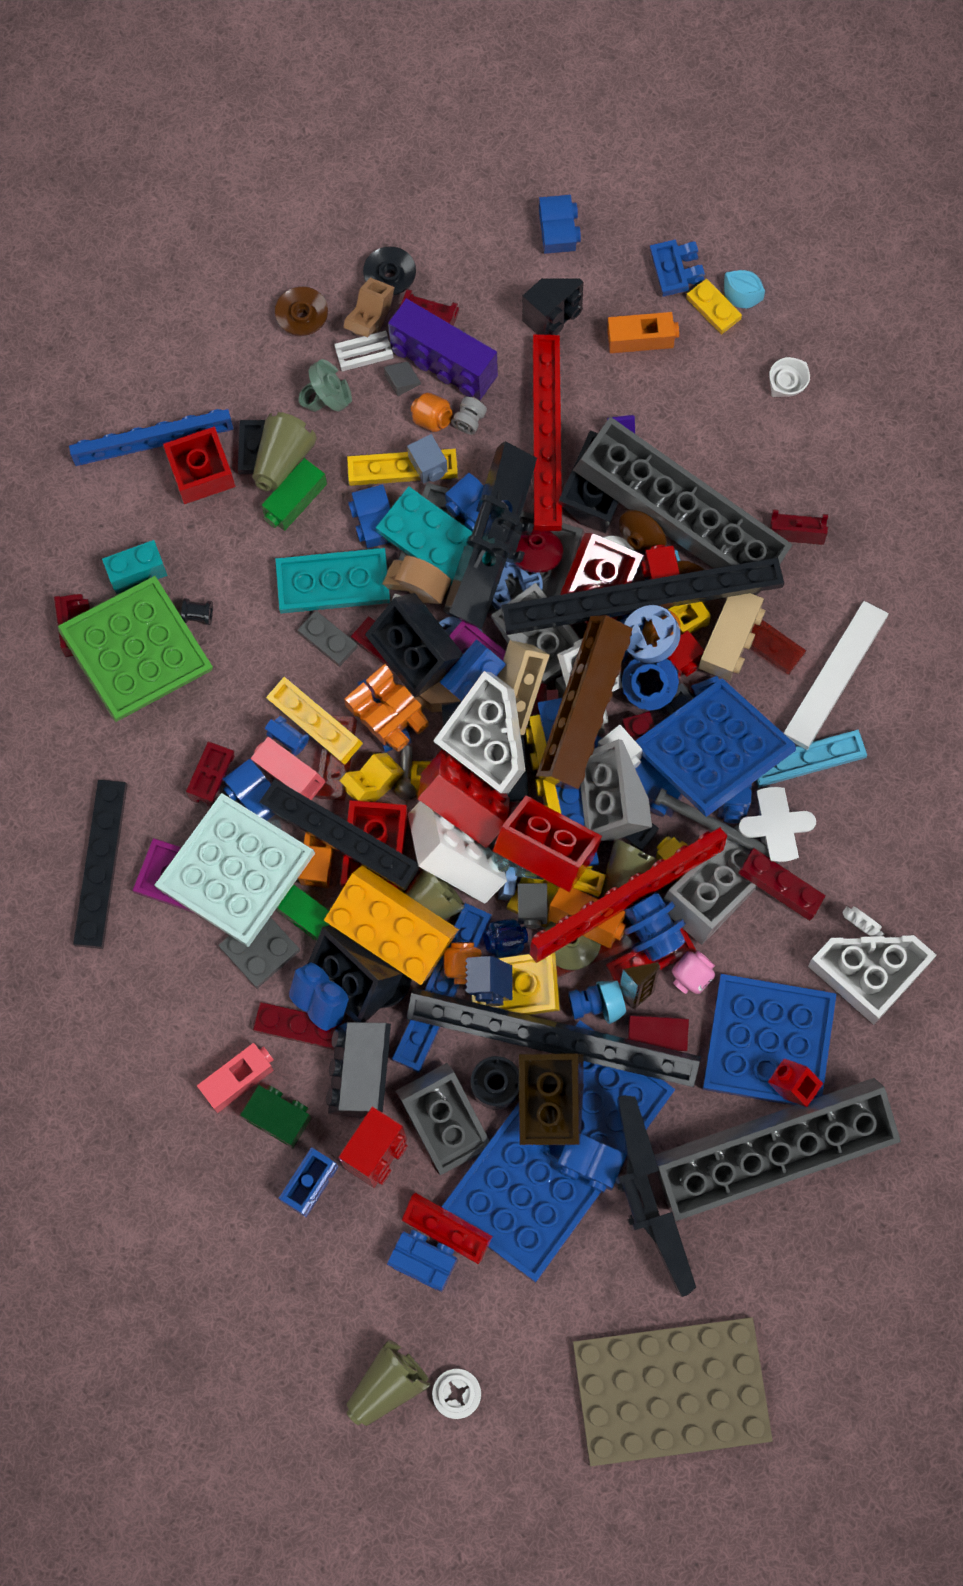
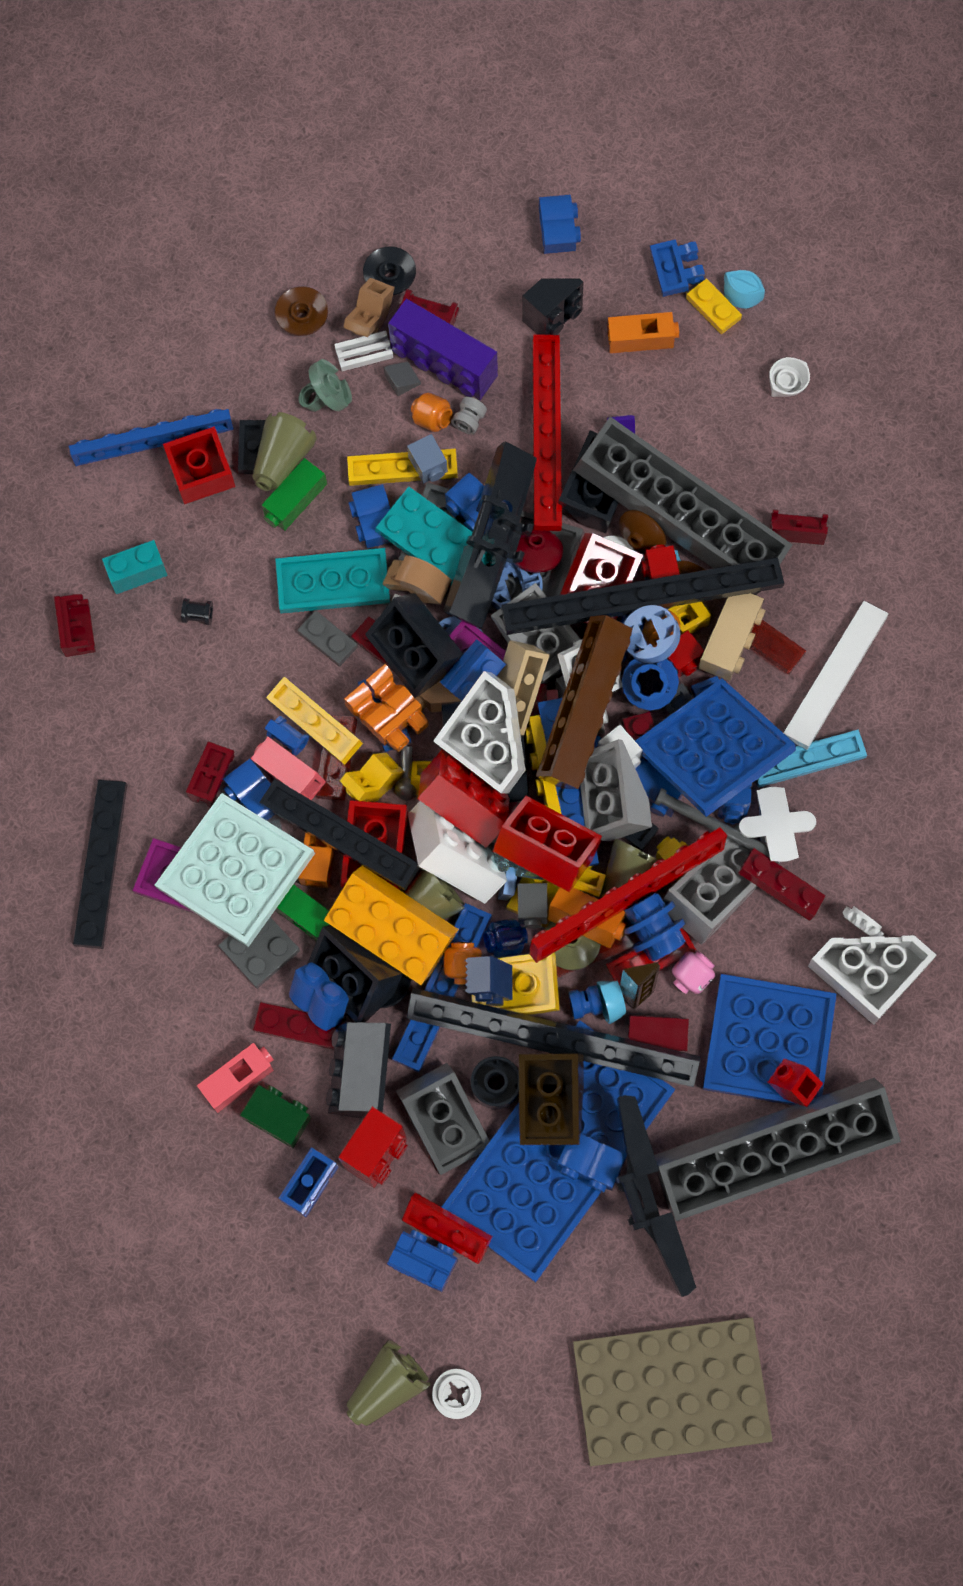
bright green plate [58,576,213,722] -> none

